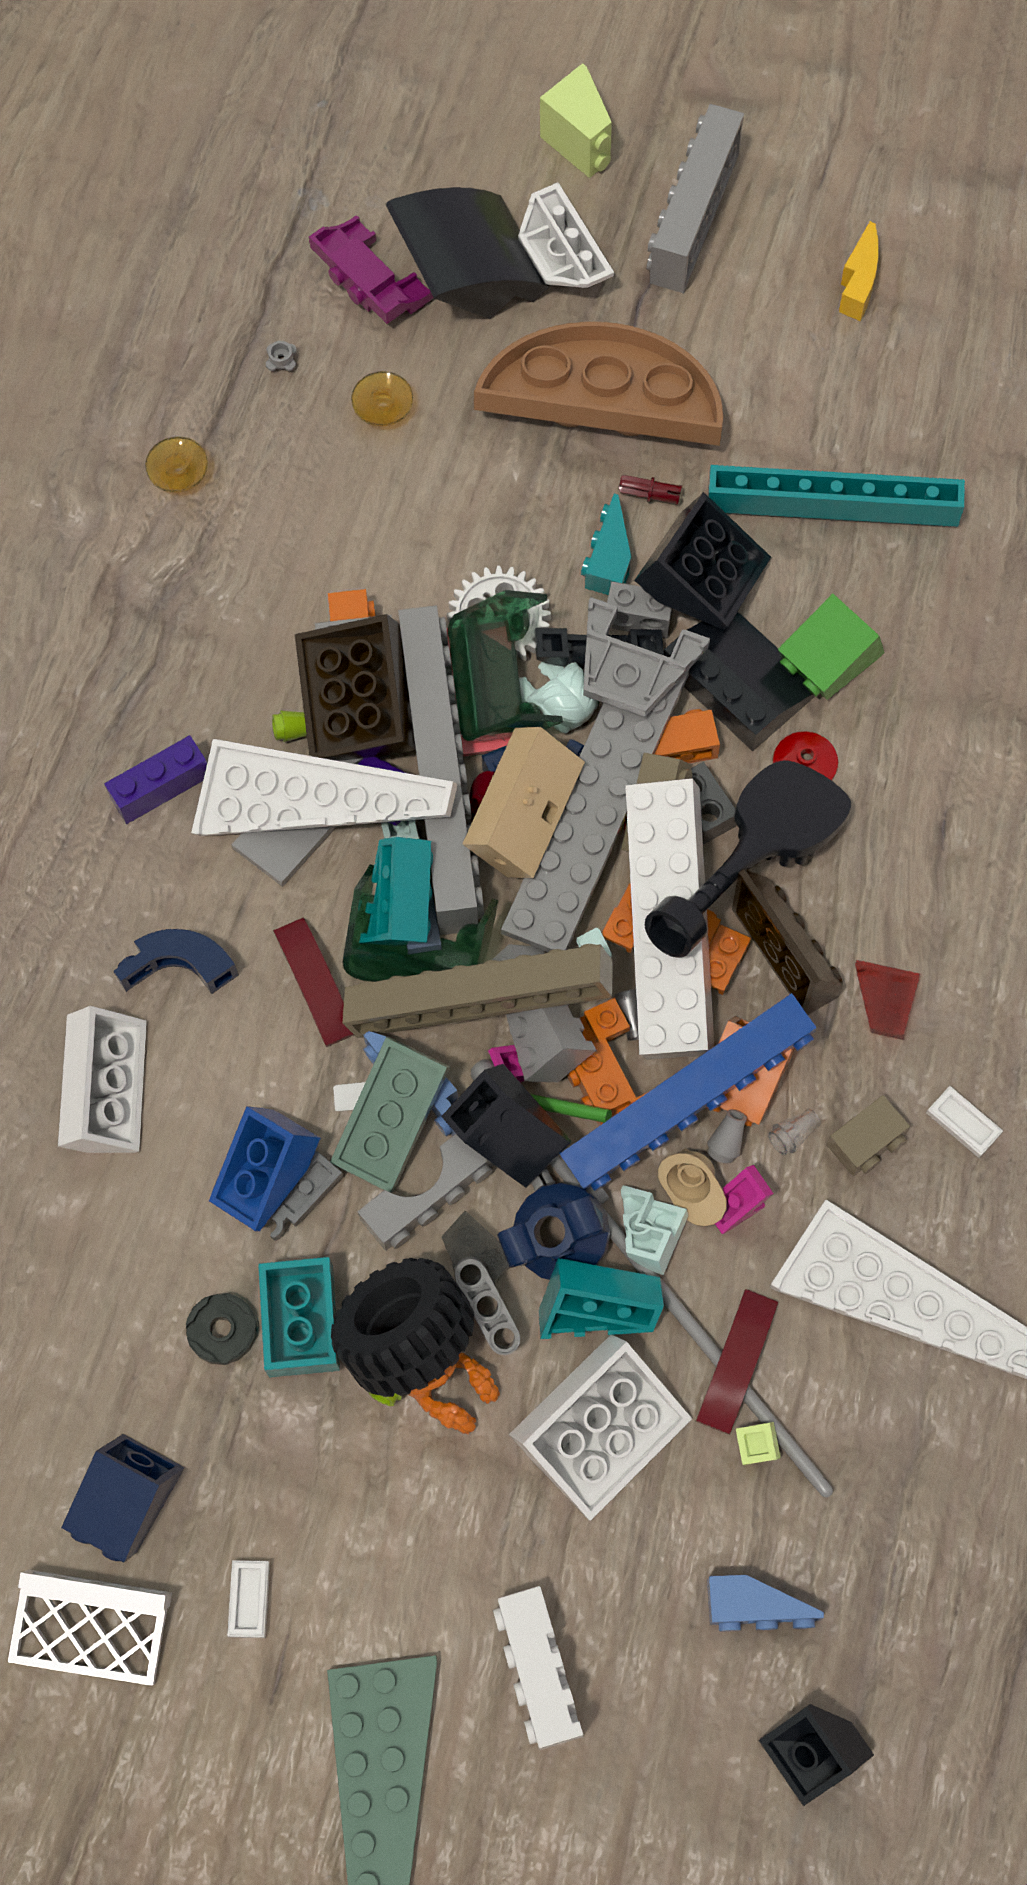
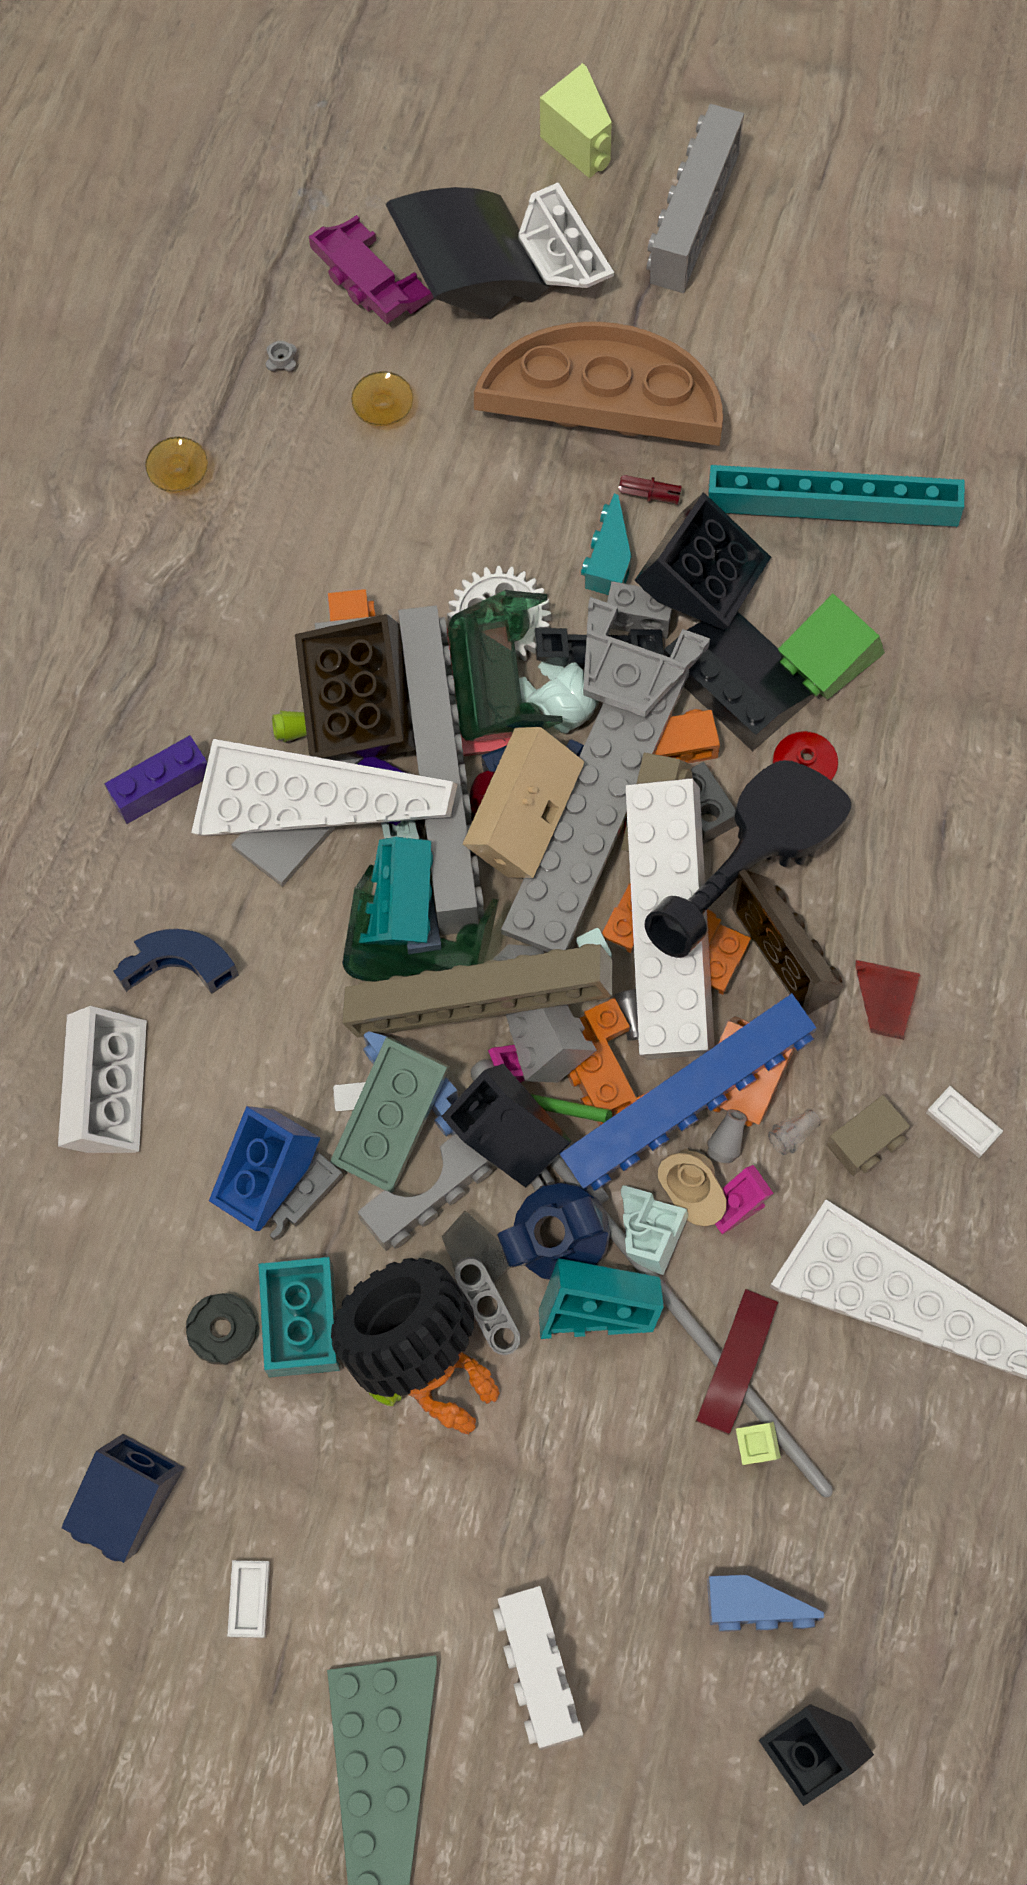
white fence [8,1570,172,1686] -> none
dark red slope [273,917,354,1047] -> none
white slope [509,1335,692,1521] -> none
yellow slope [839,221,878,321] -> none

